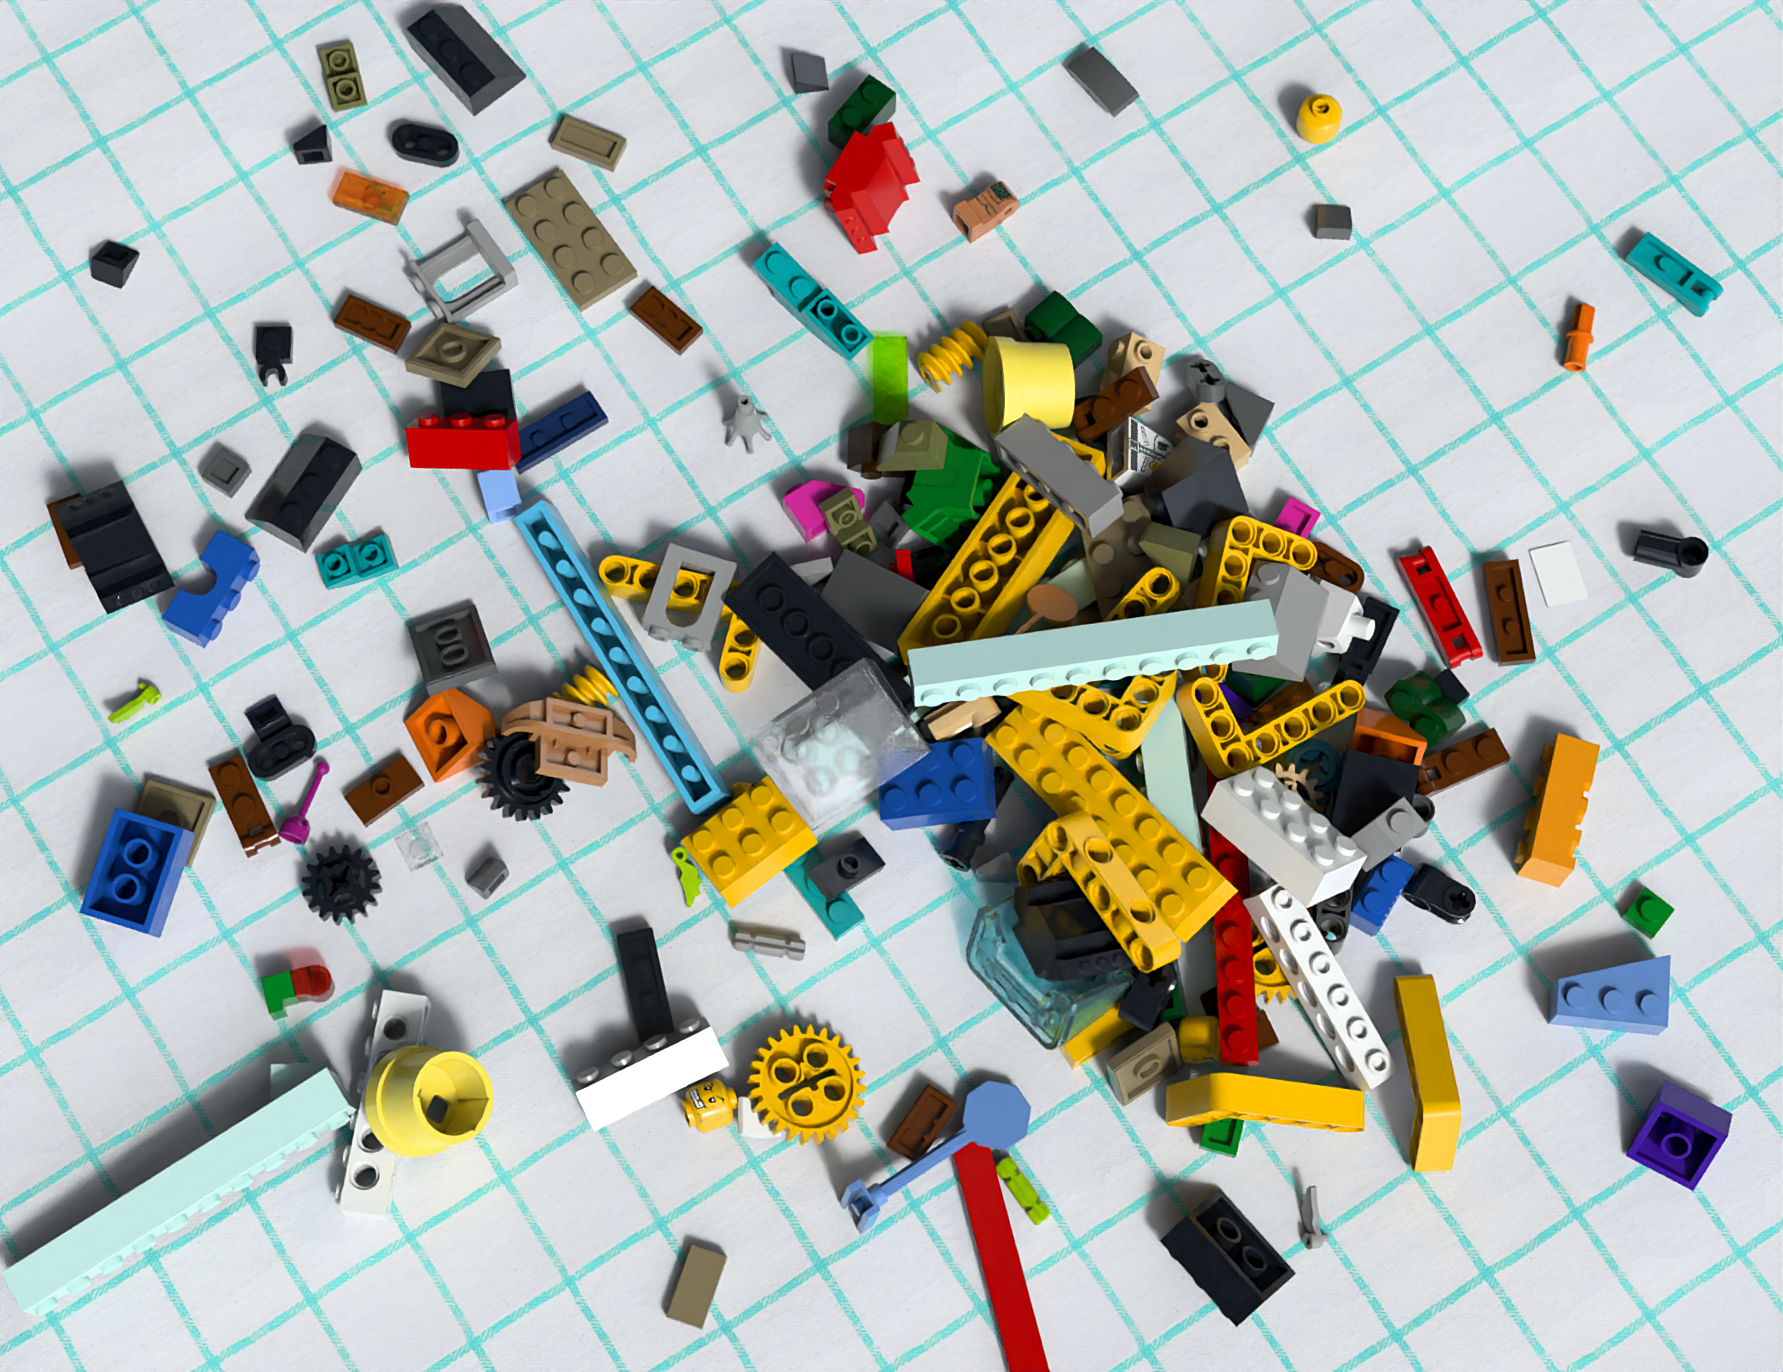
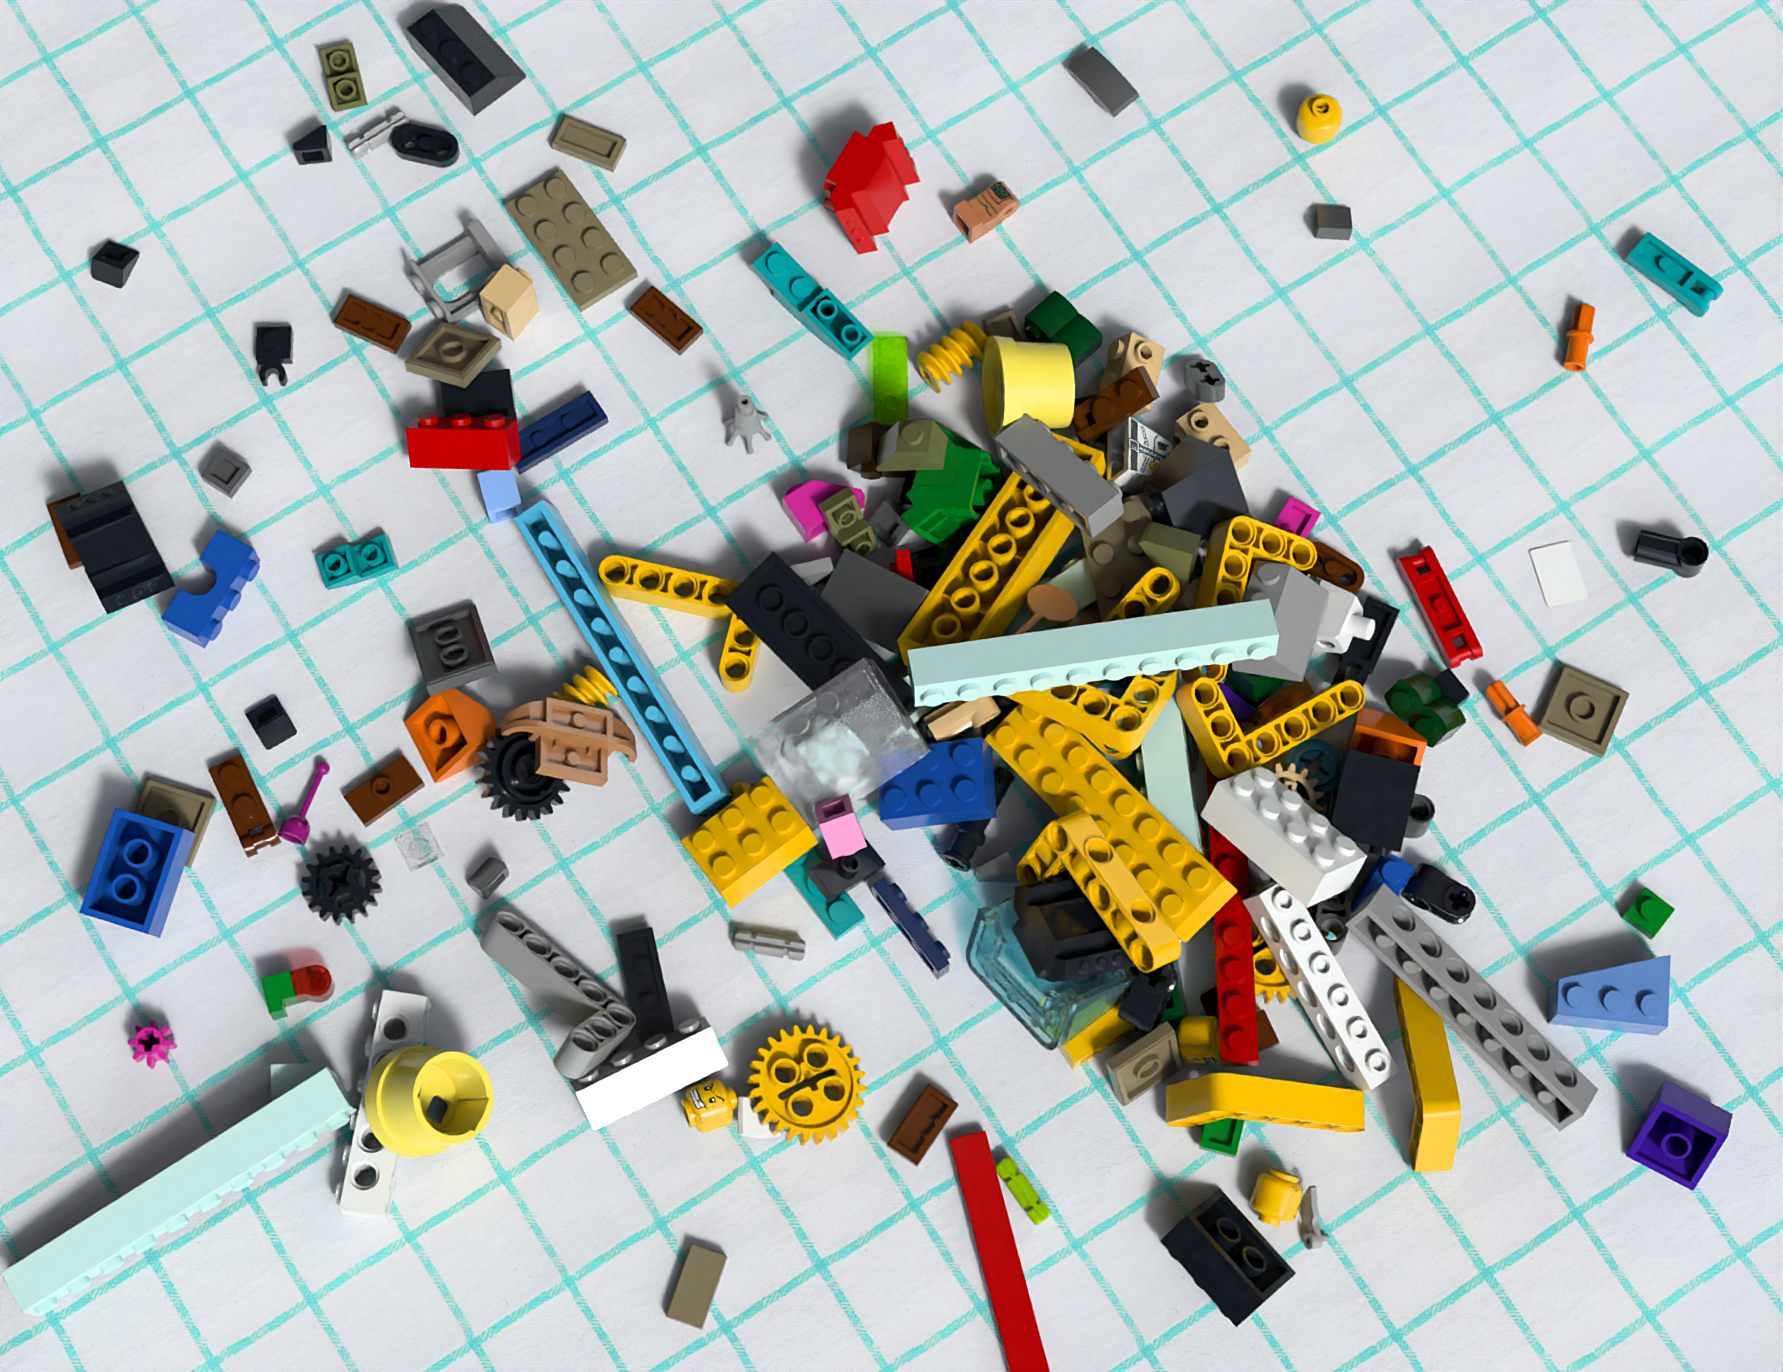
lime piece [107,682,162,724] -> none
black slope [246,434,363,554] -> none
black plate [248,724,317,782] -> none
clear orange plate [332,171,410,226] -> none
light grey panel [642,543,739,652] -> none
lime piece [670,847,702,907] -> none
black slope [791,54,829,94] -> none
dark green brick [828,74,896,151] -> none
medium blue piece [840,1080,1031,1234] -> none
dark grey slope [1221,383,1275,457] -> none
light grey slope [1350,797,1427,872] -> none
reddish brown plate [1416,728,1511,798] -> none
reddish brown plate [1481,559,1536,667] -> none
light orange wedge [1514,733,1600,888] -> none
none -> dark pink gear [127,1020,177,1069]
none -> light grey axle [347,111,409,159]
none -> tan brick [479,263,539,341]
none -> light grey beam [480,910,636,1079]
none -> bright pink brick [814,794,867,859]
none -> dark blue plate [872,877,951,980]
none -> yellow head [1250,1168,1304,1227]
none -> light grey brick [1345,883,1598,1131]
none -> orange axle [1484,680,1543,747]
none -> dark tan tile [1537,665,1630,758]

